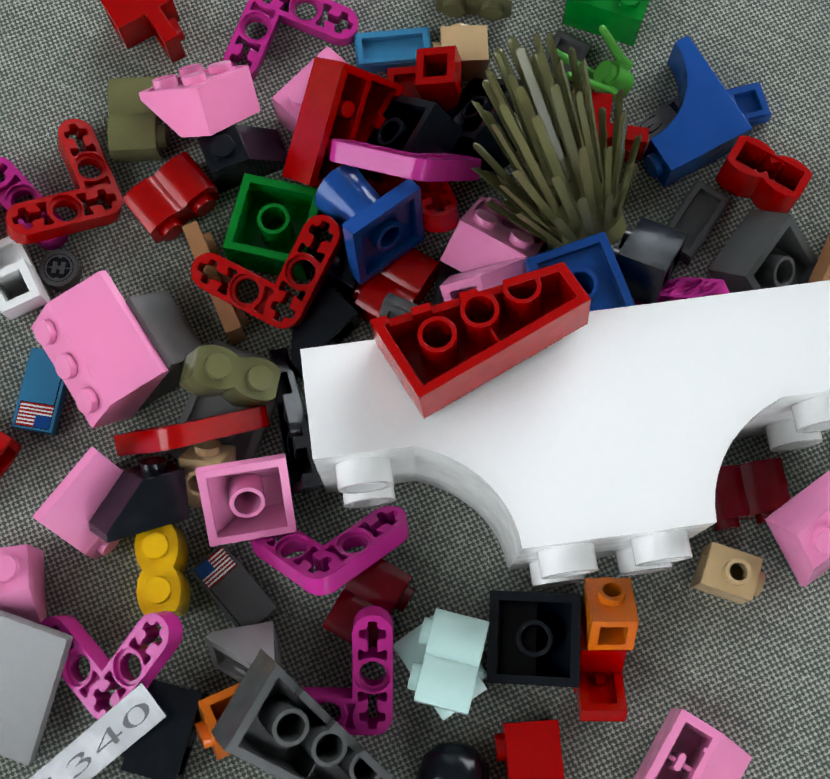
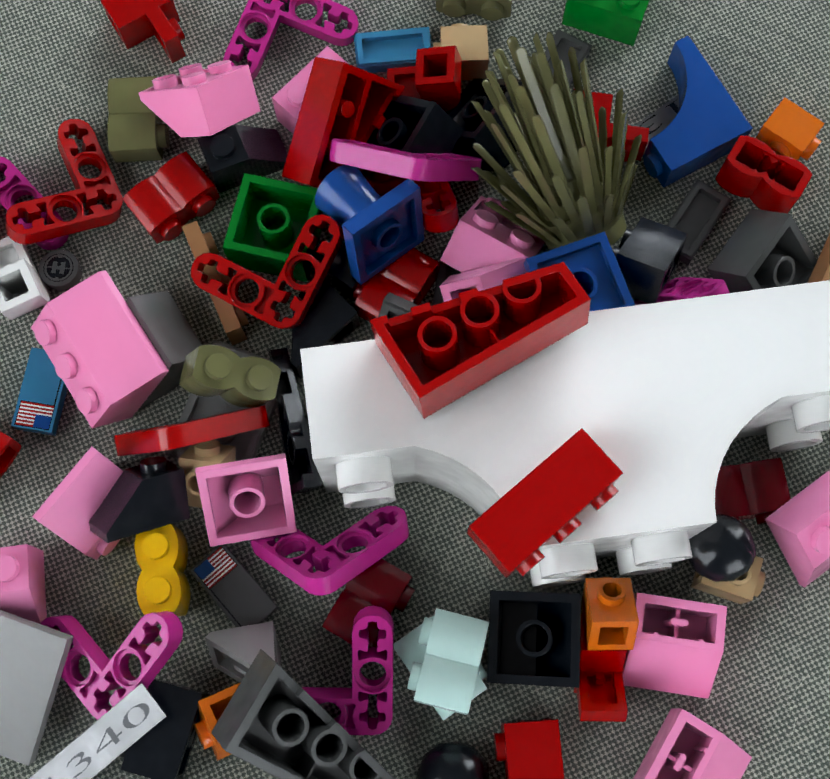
bright green plant [548,25,634,101] -> none
blue tile [726,82,772,126] -> none
none -> red brick [467,428,623,578]
none -> bright pink slope [622,592,727,699]
none -> black hair [688,514,756,582]
none -> orange brick [756,97,825,161]

